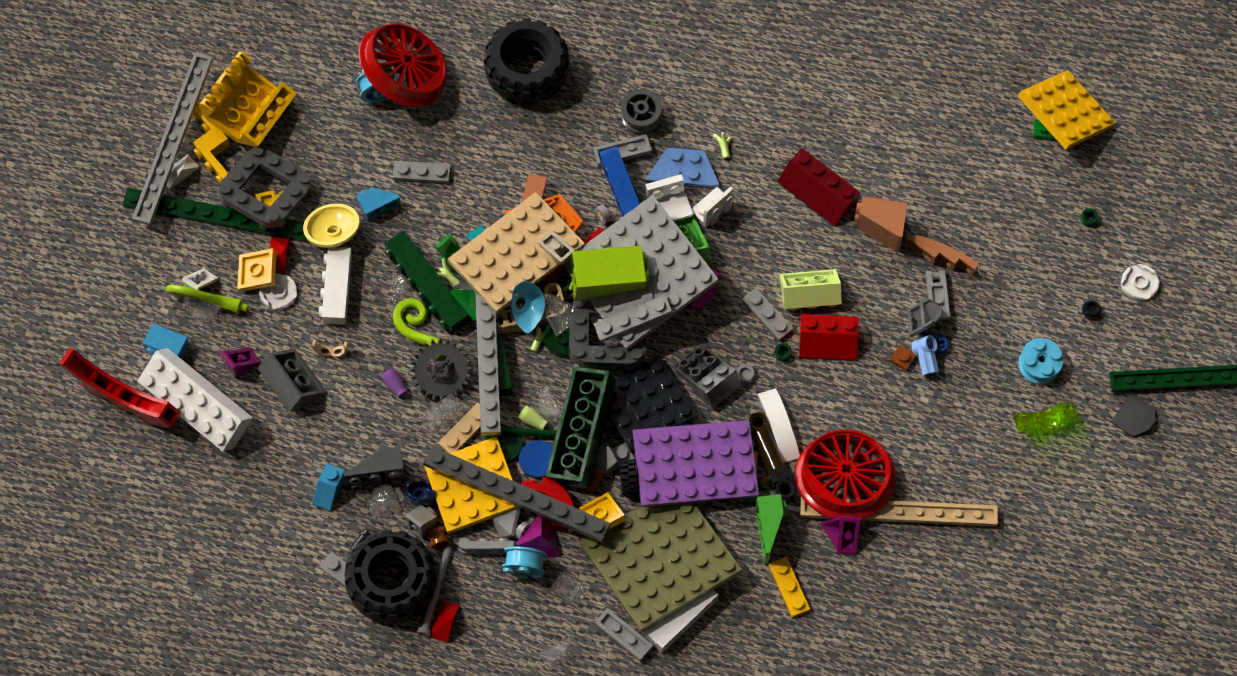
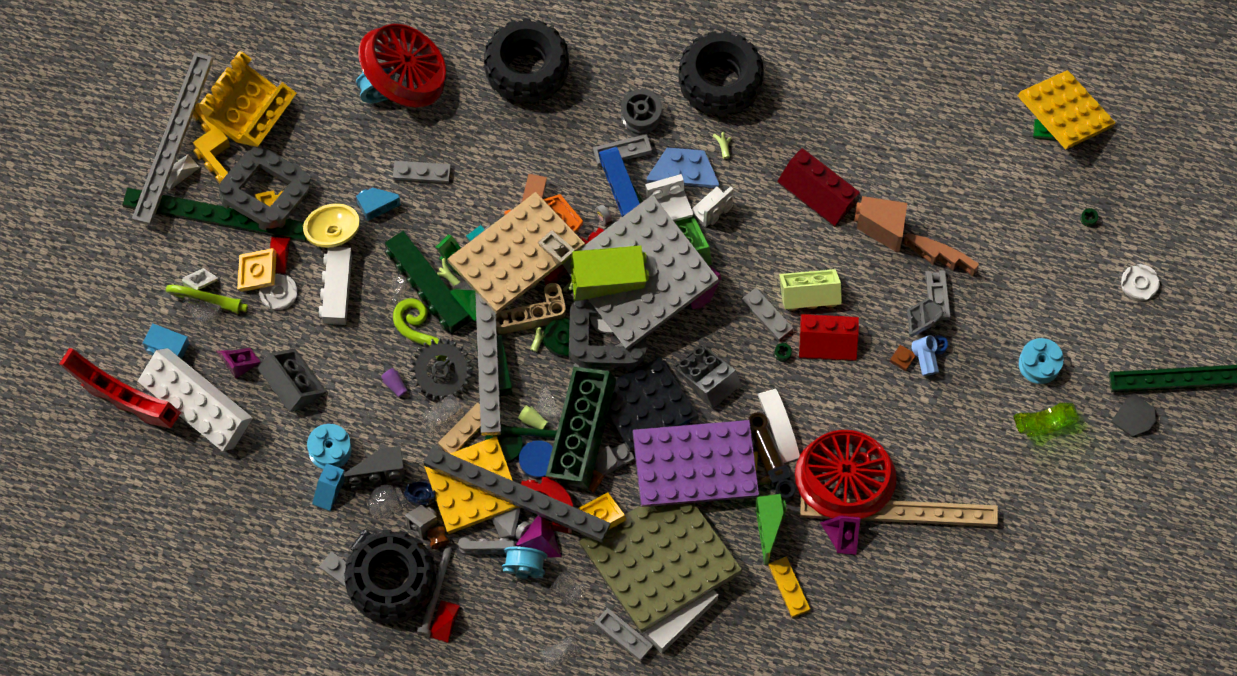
tan cap [312,340,348,357] -> none
medium azure piece [511,281,545,333] -> none
clear slope [544,294,573,336] -> none
light grey plate [594,294,673,343] -> none
black tyre [619,459,637,495] -> none
light grey tile [736,364,755,384] -> none
black plate [1082,301,1101,319] -> none
none -> medium azure wheel [307,424,351,469]
none -> black tyre [678,31,764,117]

